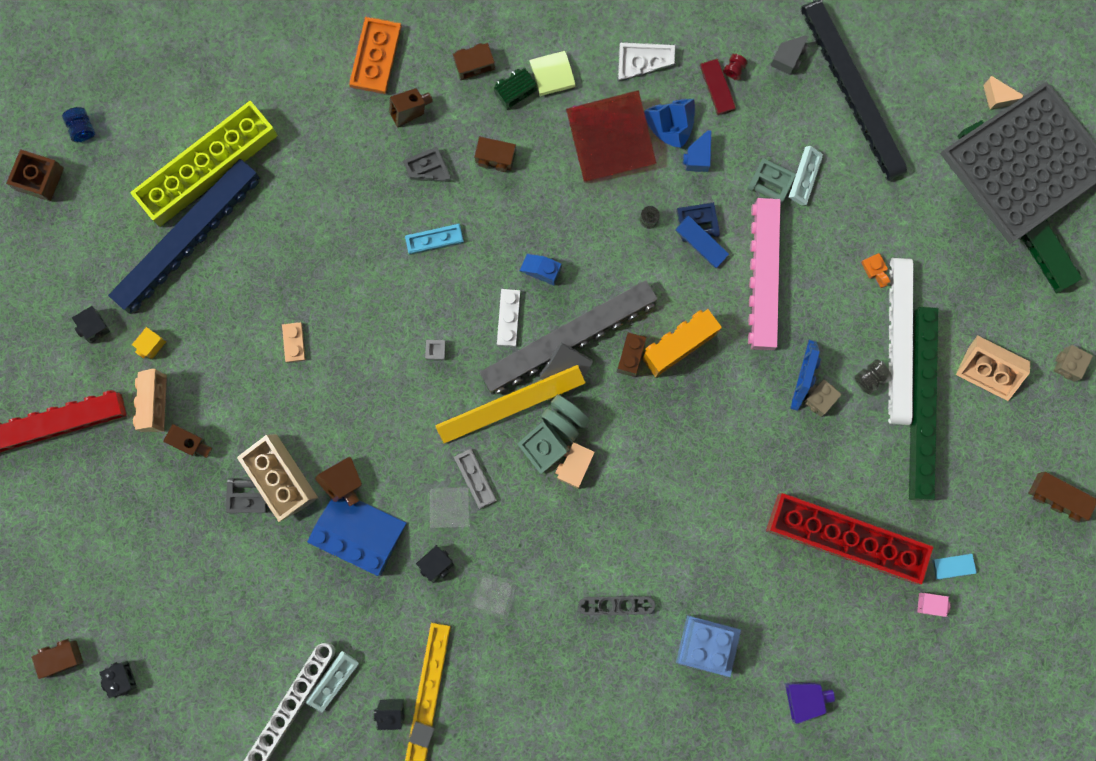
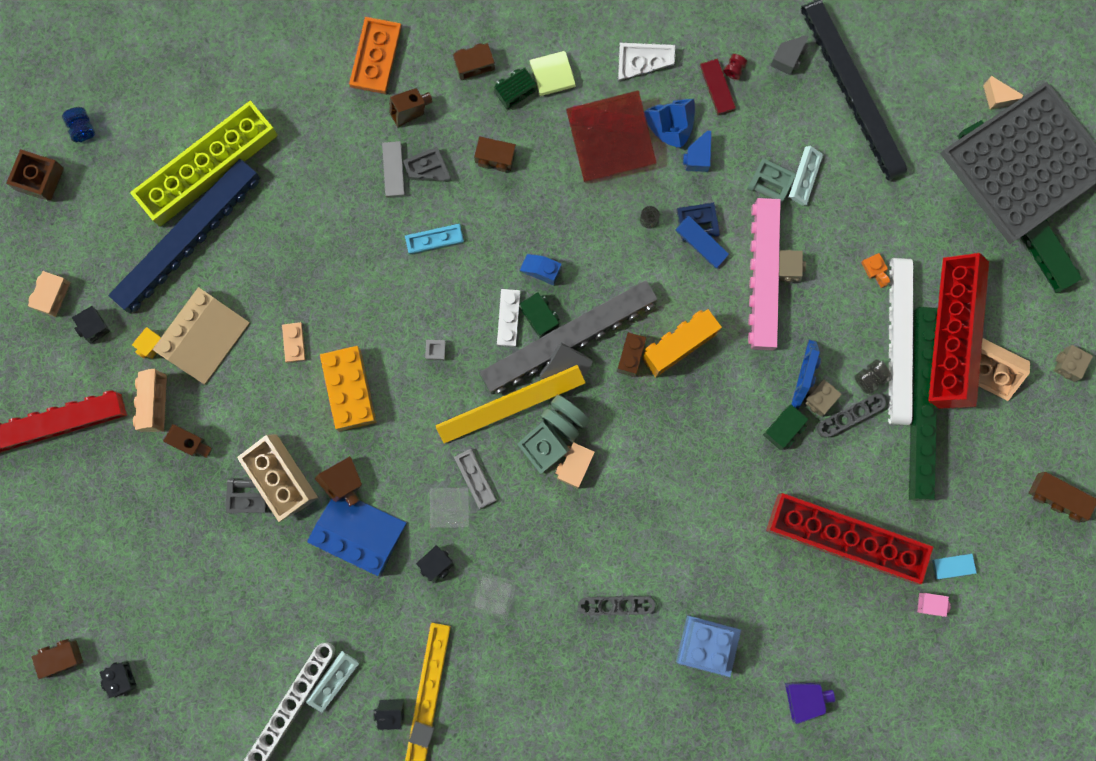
none -> light nougat brick [28,271,71,317]
none -> tan slope [152,287,250,385]
none -> light orange brick [320,346,376,432]
none -> light grey tile [382,141,405,198]
none -> dark green brick [519,292,560,338]
none -> dark green brick [763,404,808,450]
none -> dark tan head [779,250,806,282]
none -> dark grey beam [817,394,886,438]
none -> red brick [929,253,989,409]

